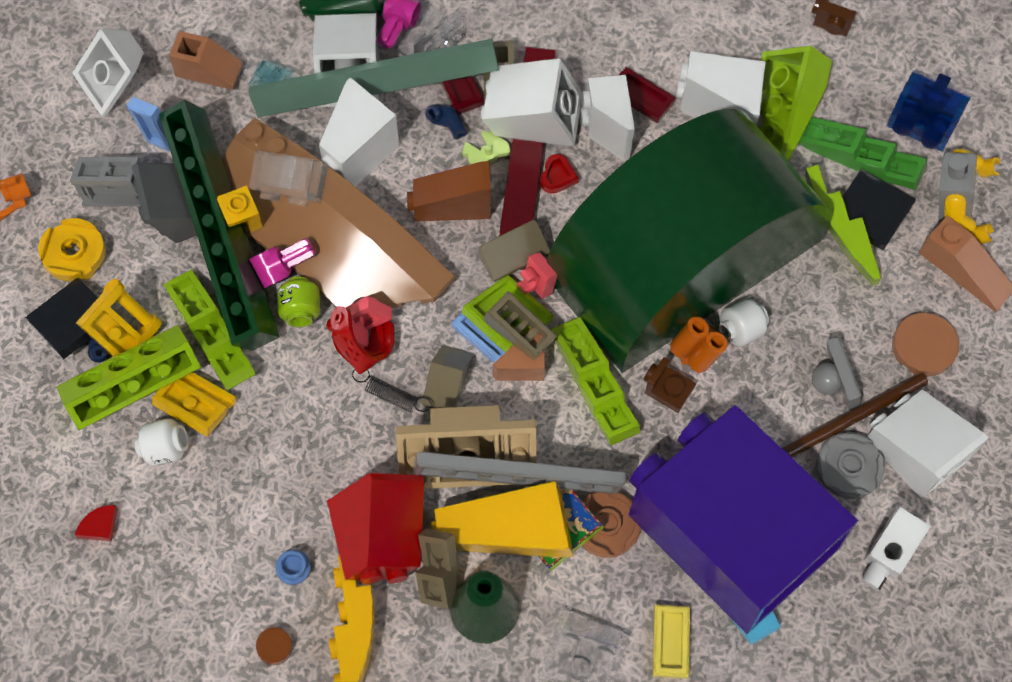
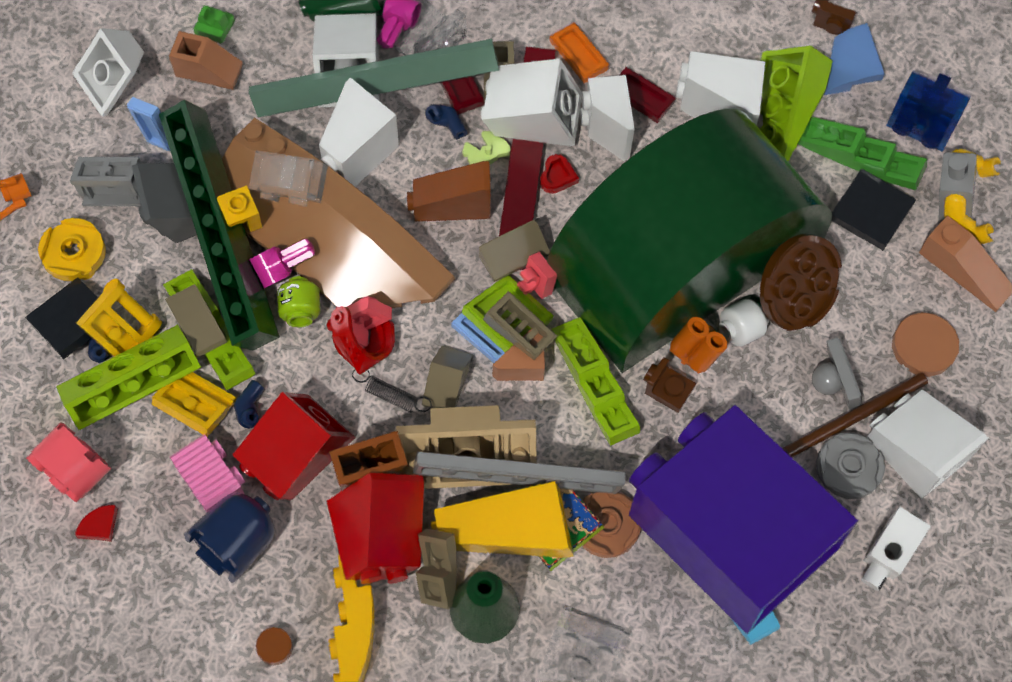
white head [134,419,189,466] -> none
clear light blue tile [249,60,292,86] -> none
medium blue plate [275,550,311,585] -> none
light yellow tile [652,604,690,679] -> none
lime slope [805,164,881,286] -> none
none -> coral brick [26,422,111,502]
none -> dark tan slope [165,284,227,358]
none -> bright pink brick [170,434,245,513]
none -> dark blue cylinder [184,493,275,583]
none -> bright green tile [193,5,235,44]
none -> red slope [233,392,356,500]
none -> dark blue arm [234,380,265,429]
none -> dark orange slope [329,431,408,491]
none -> orange tile [550,22,609,84]
none -> reddish brown tile [760,234,842,331]
none -> medium blue slope [824,23,885,95]

